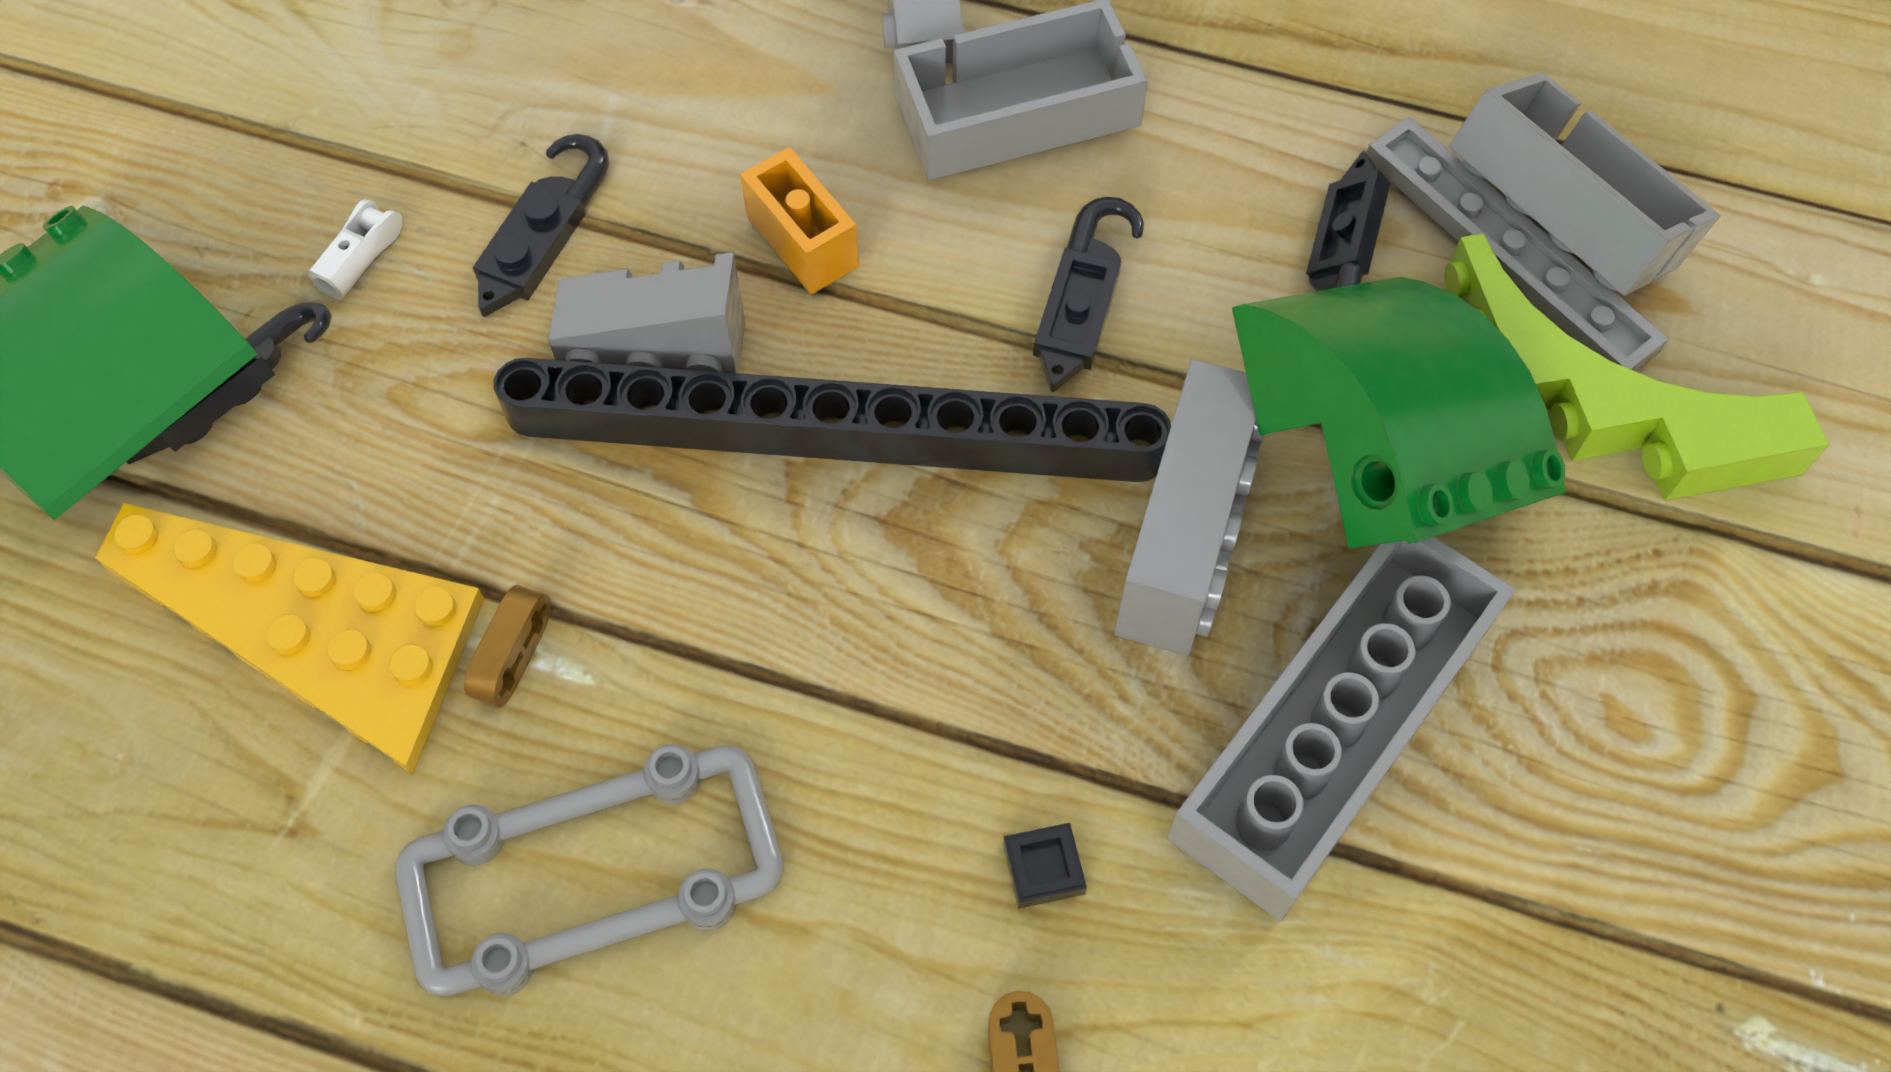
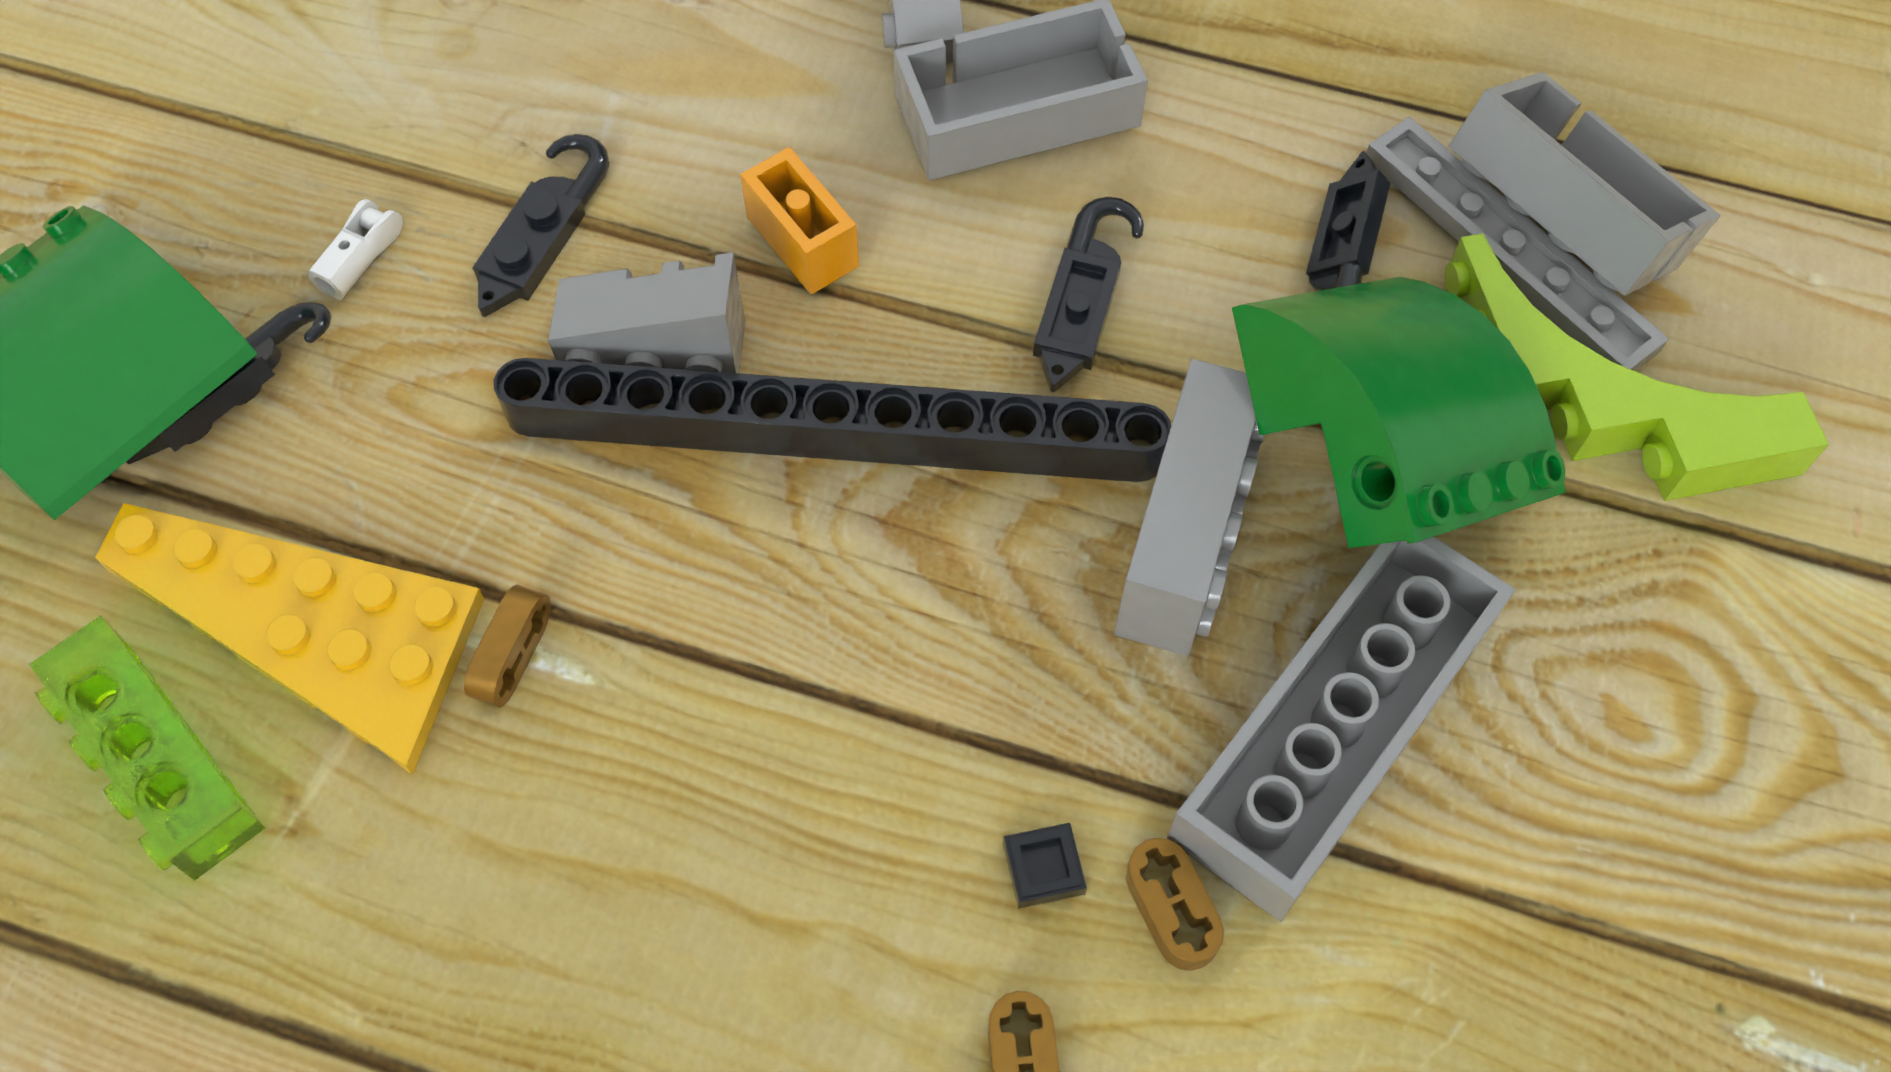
light grey bar [395,744,784,997] -> none
none -> clear neon green brick [29,615,265,881]
none -> pearl gold beam [1126,837,1224,971]

